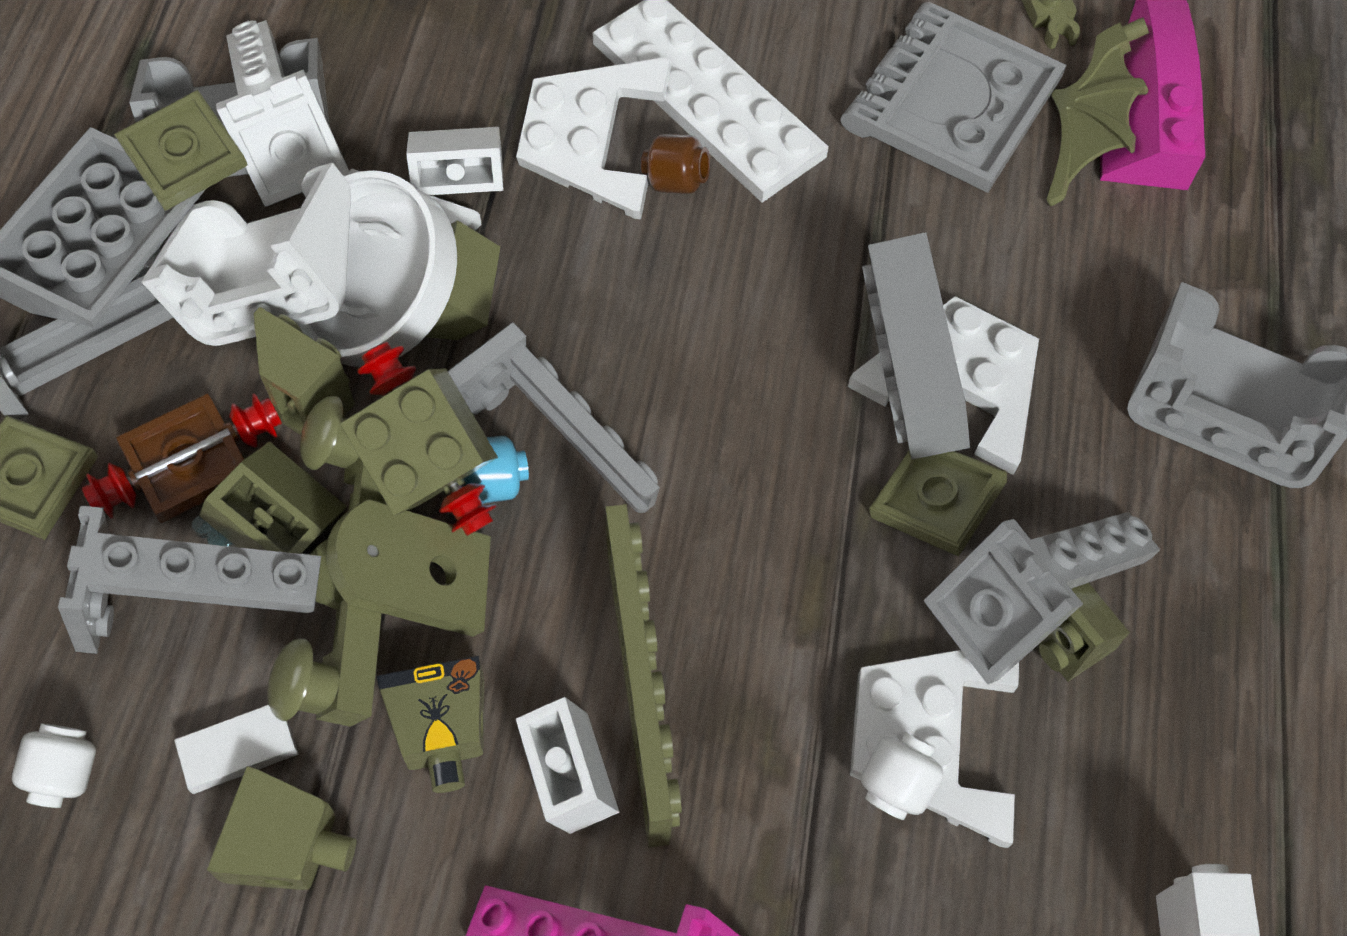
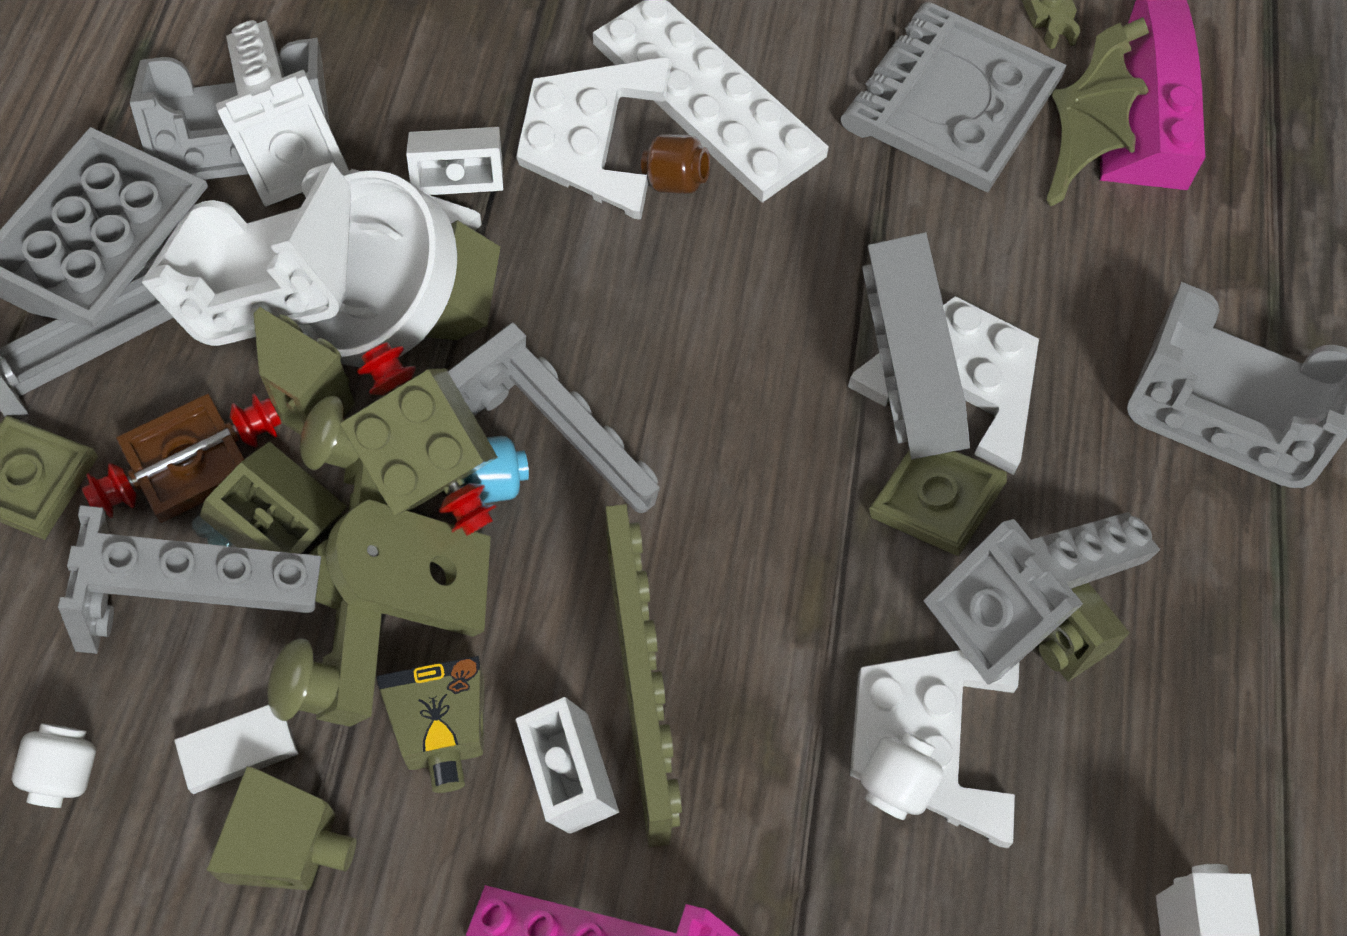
olive plate [114,90,248,211] -> none

